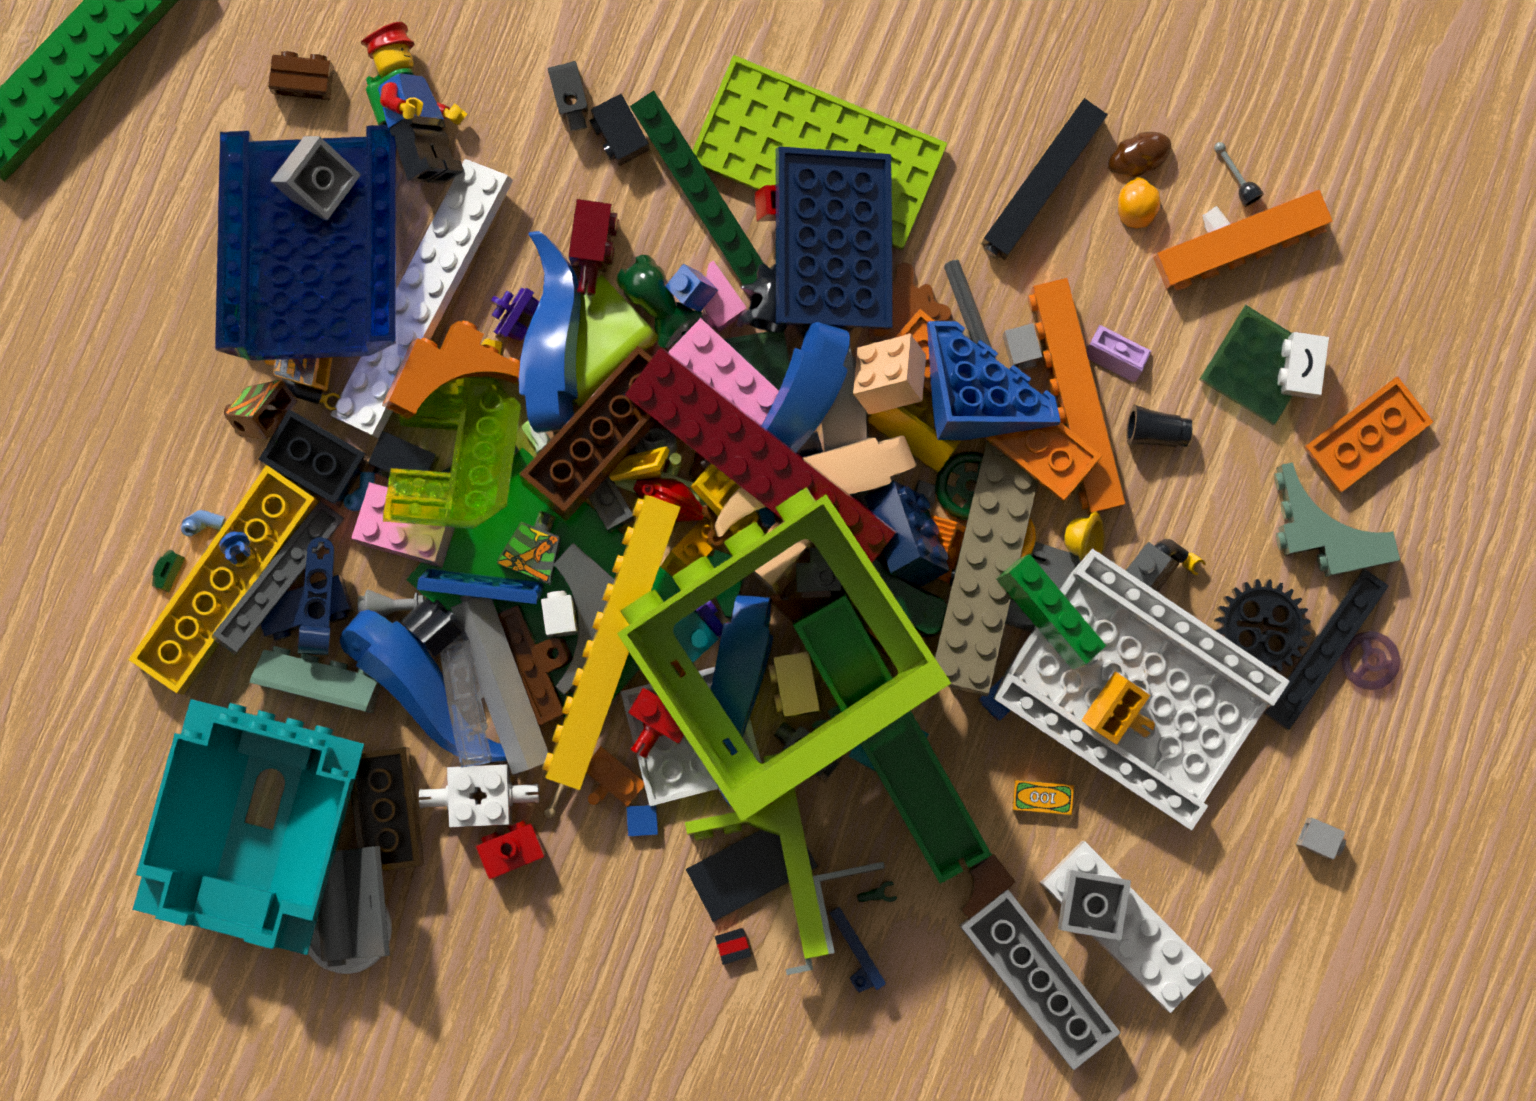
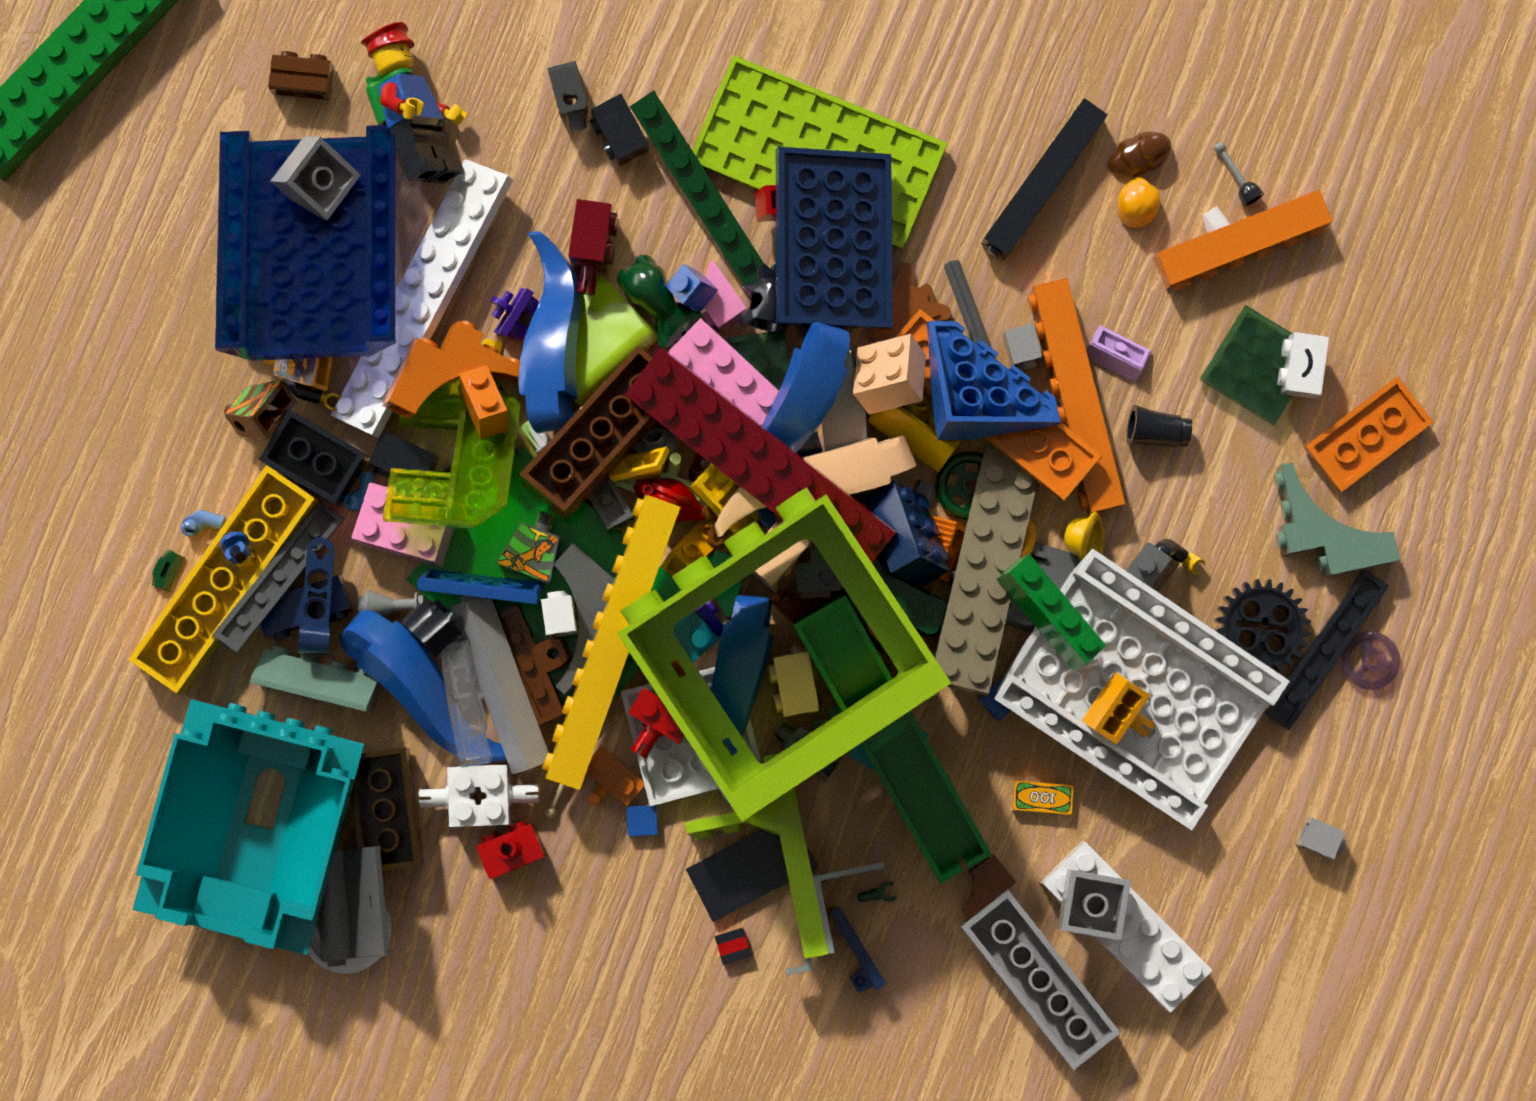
none -> orange brick [459,365,509,439]

